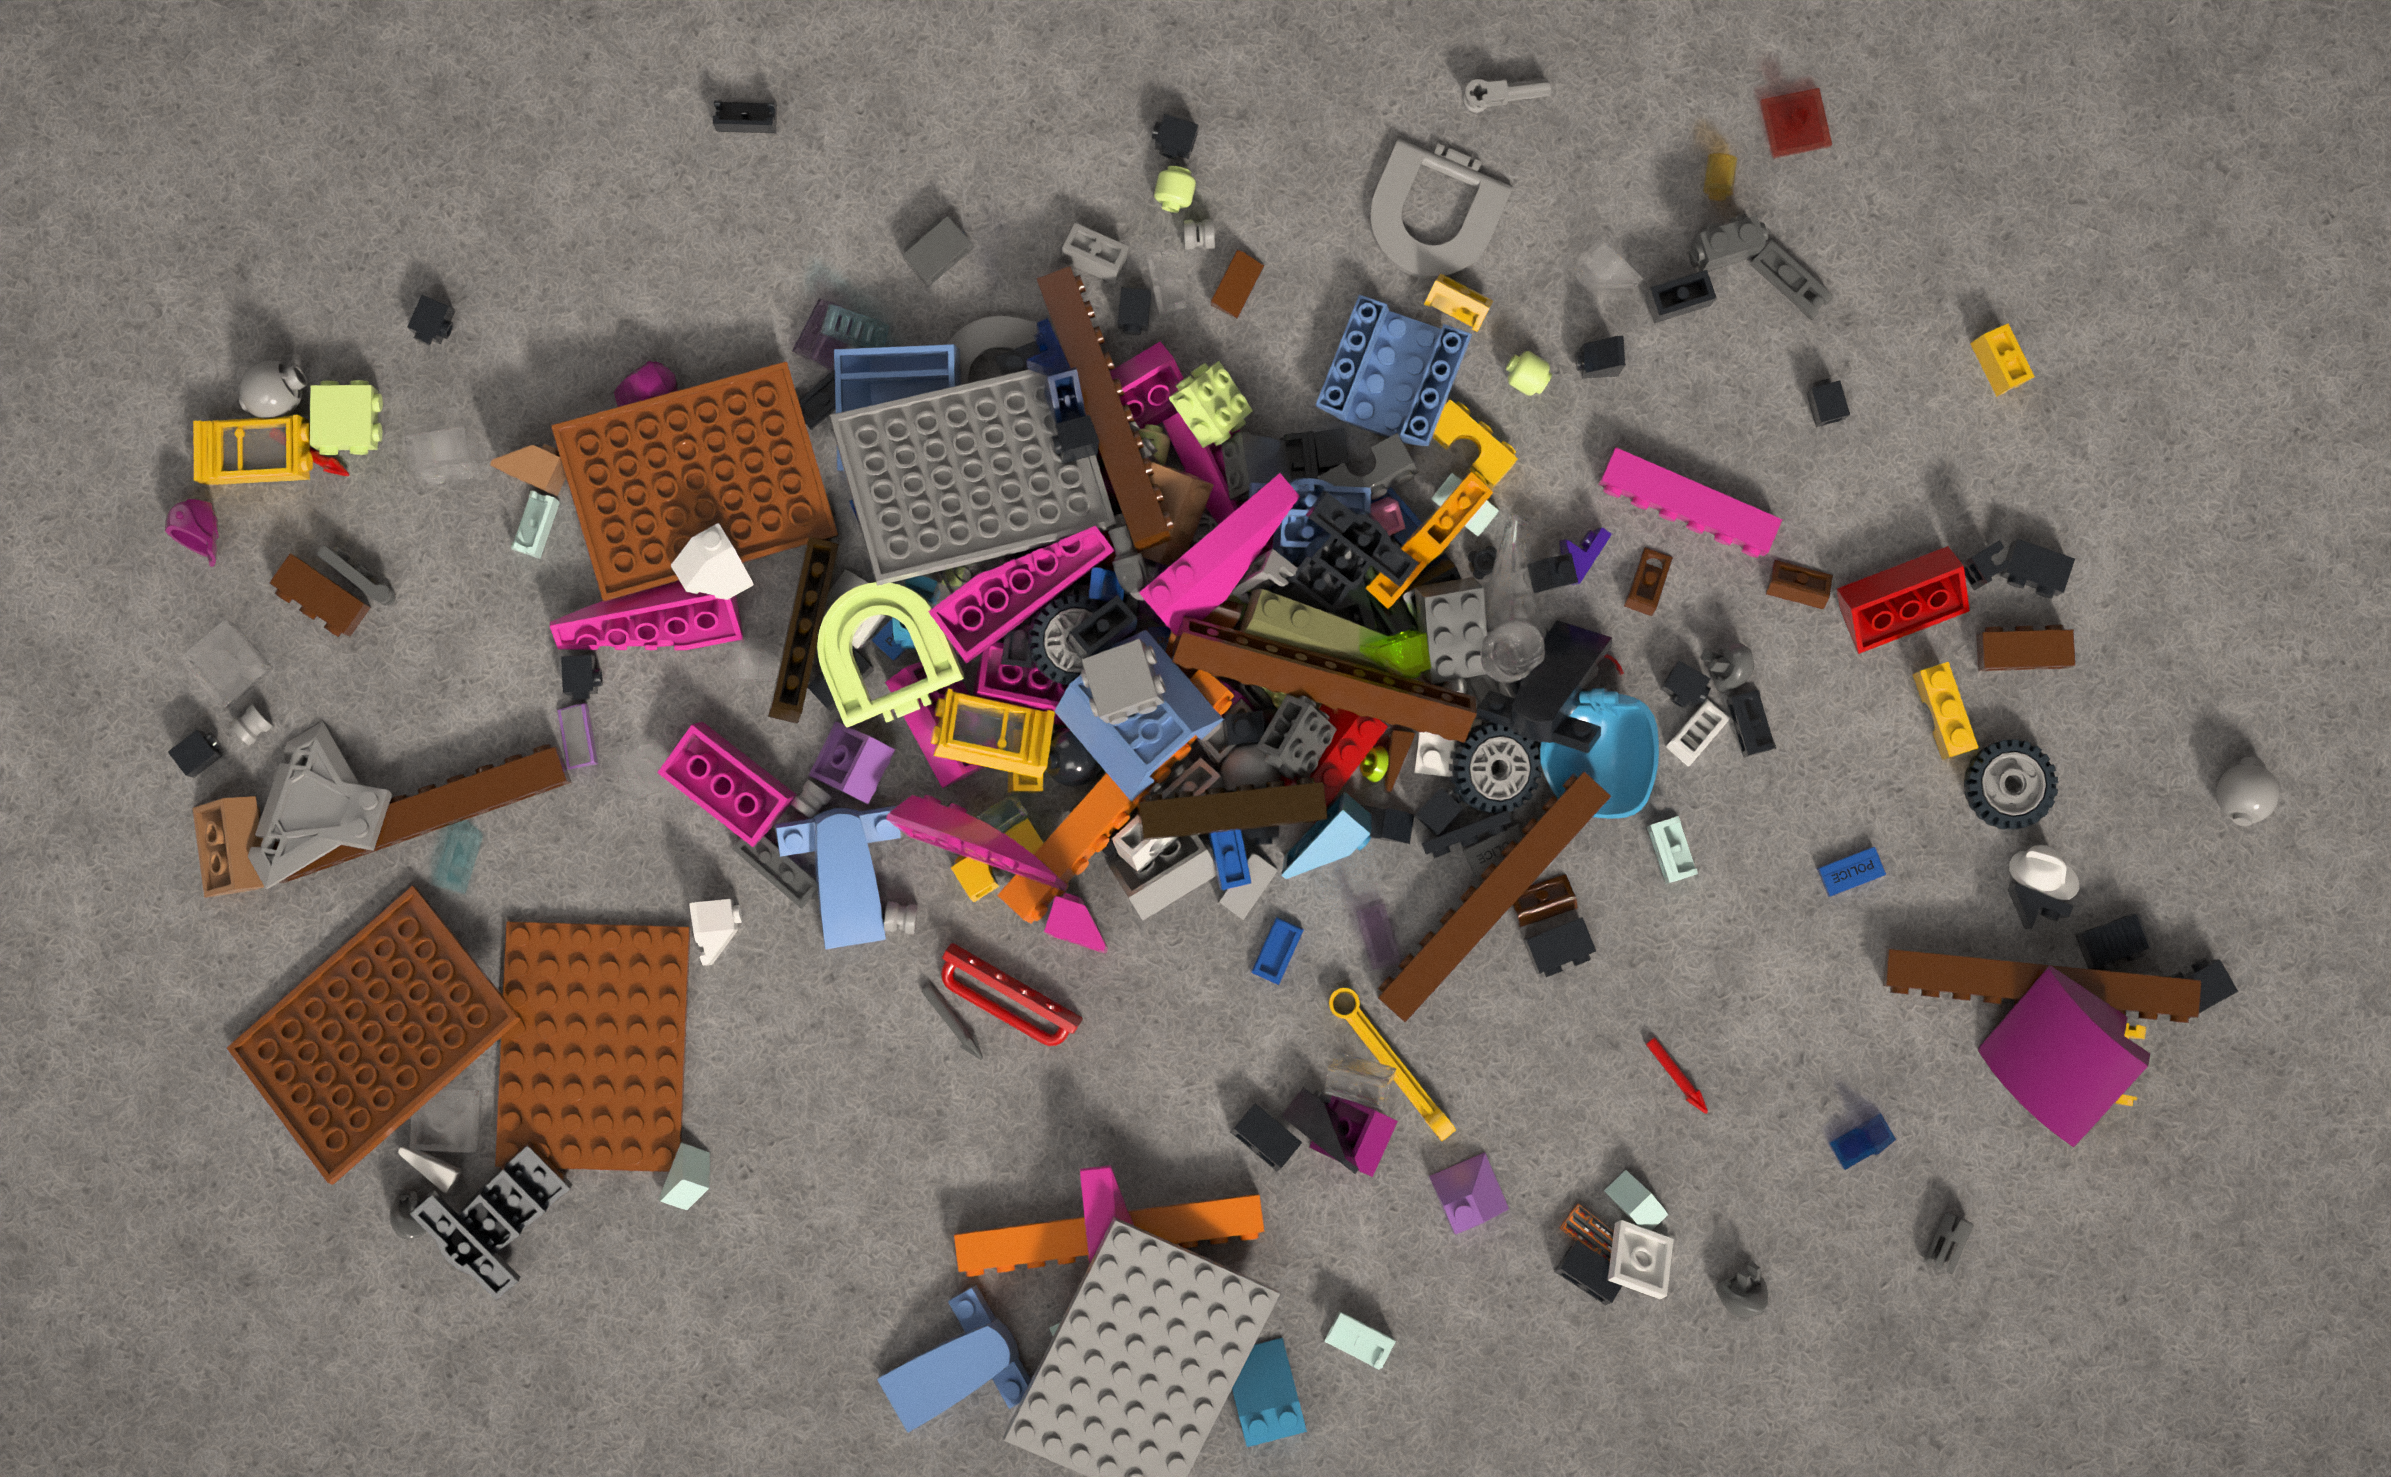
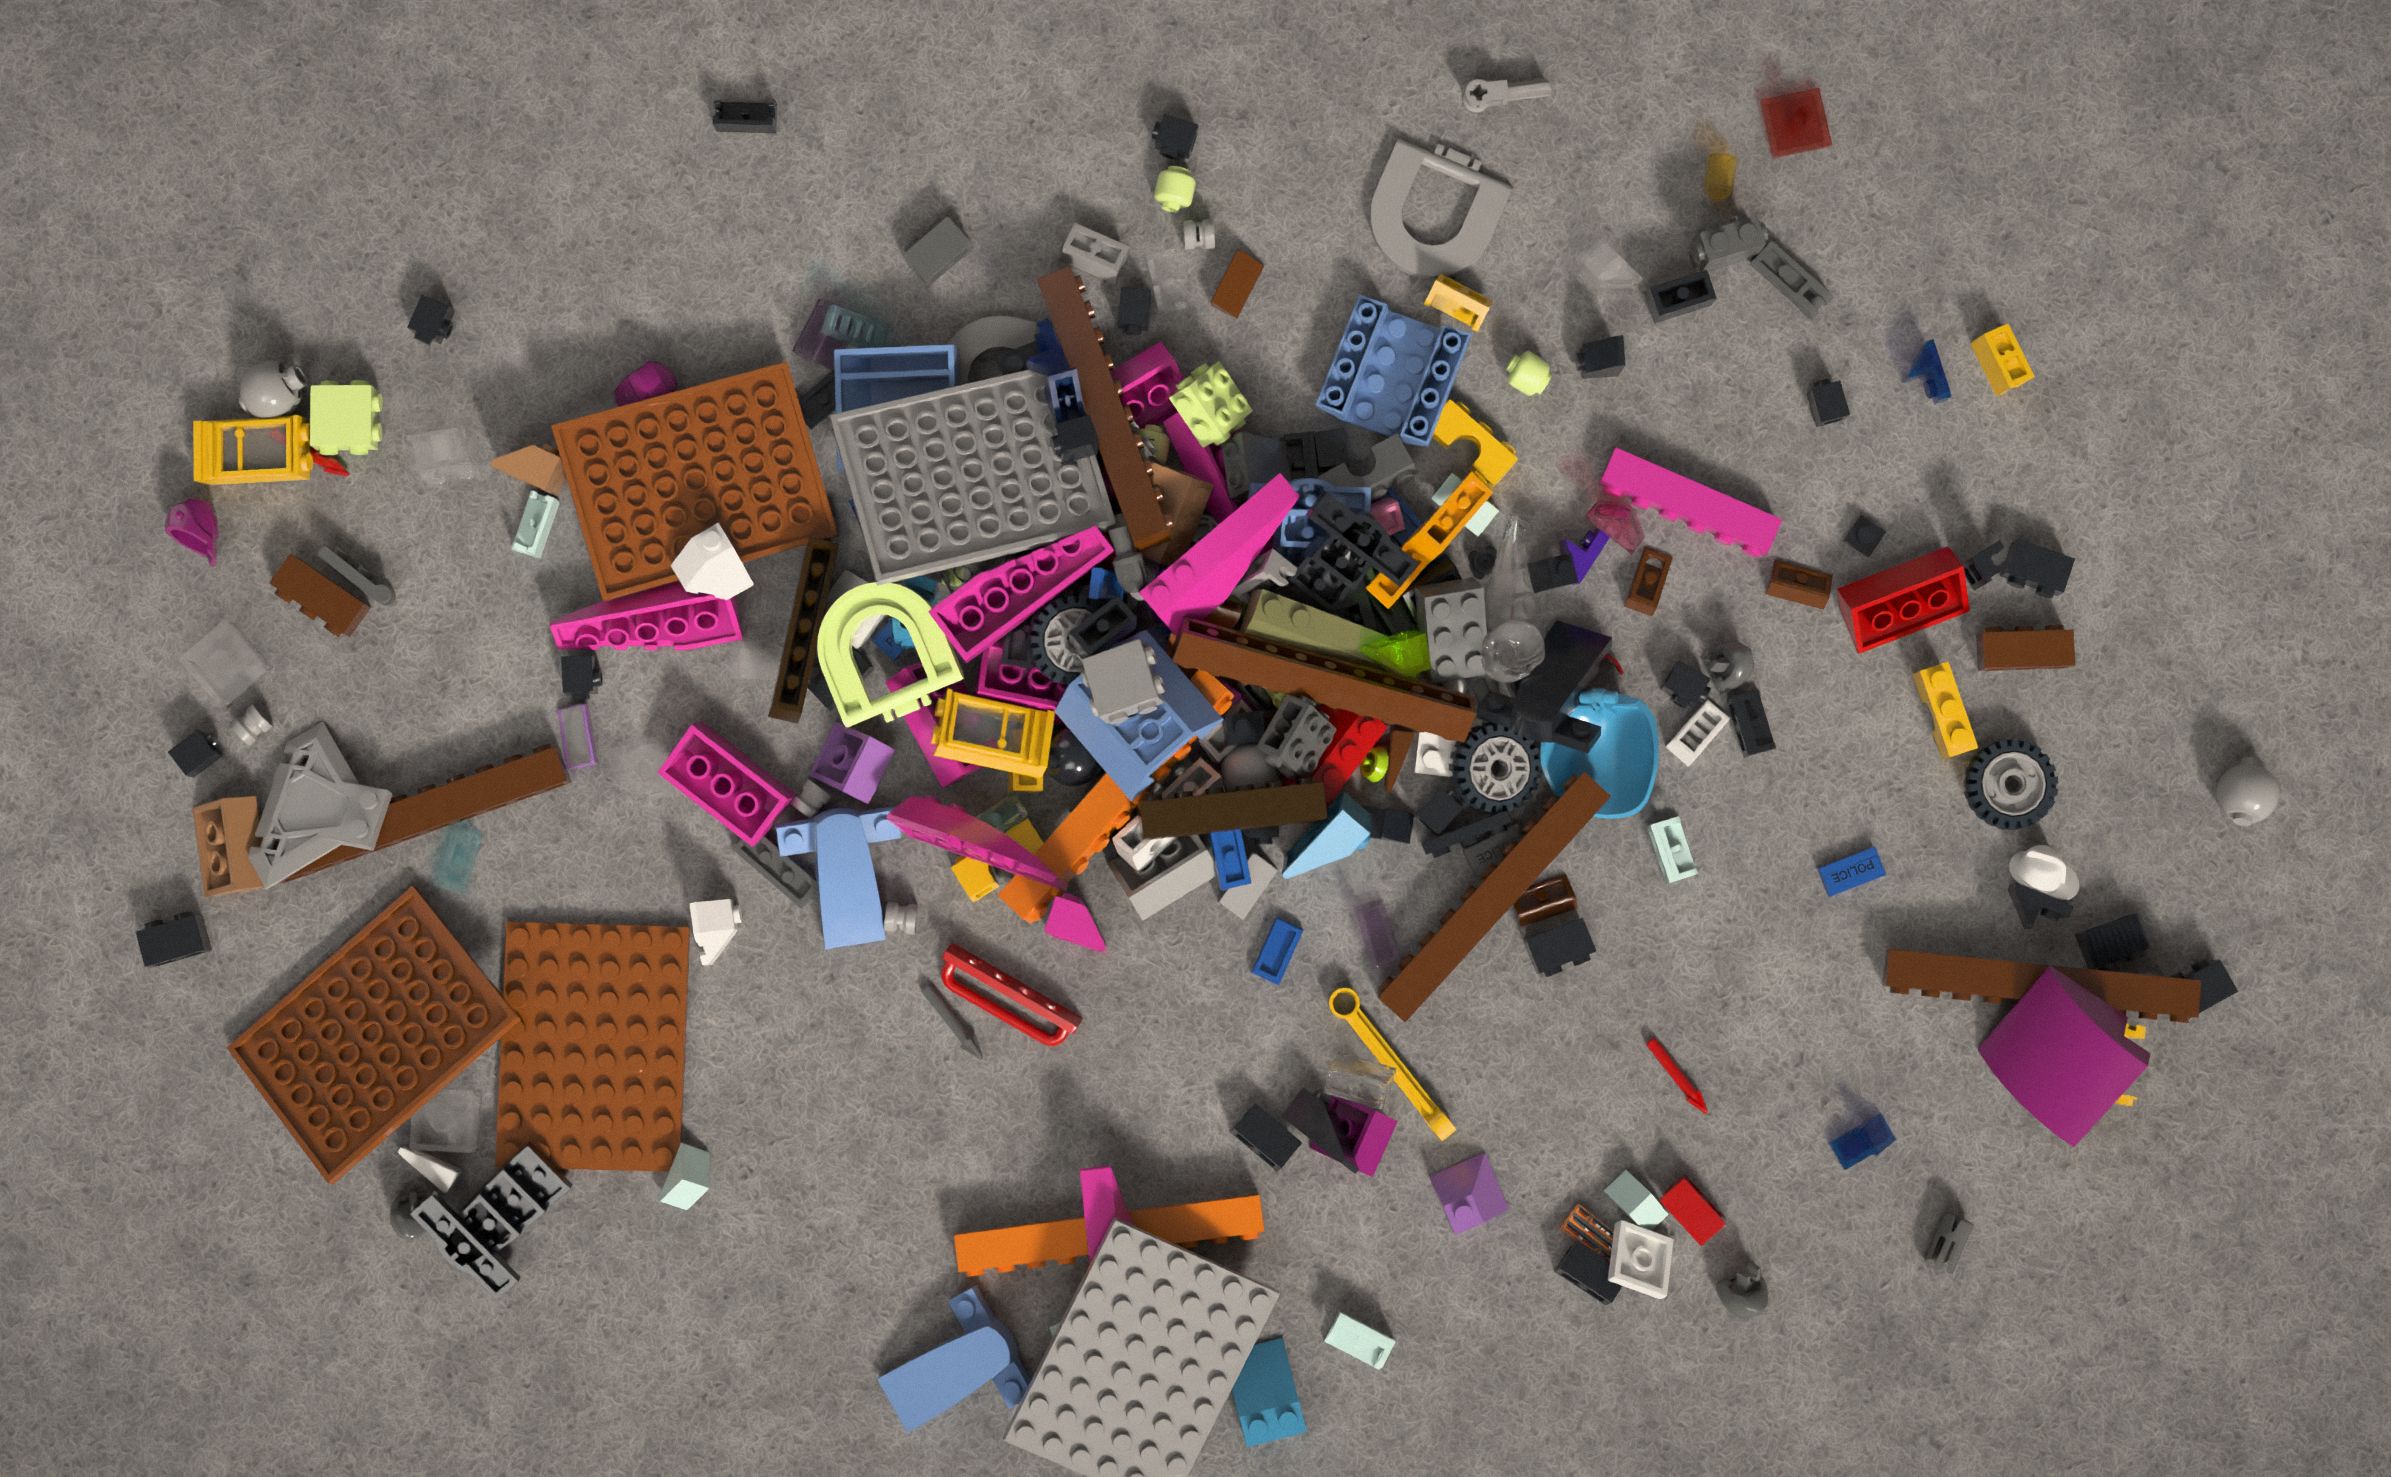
none -> black brick [136,911,212,968]
none -> clear pink slope [1584,500,1645,554]
none -> red hinge [1659,1173,1726,1246]
none -> black plate [1843,515,1886,558]
none -> clear blue slope [1902,339,1952,405]

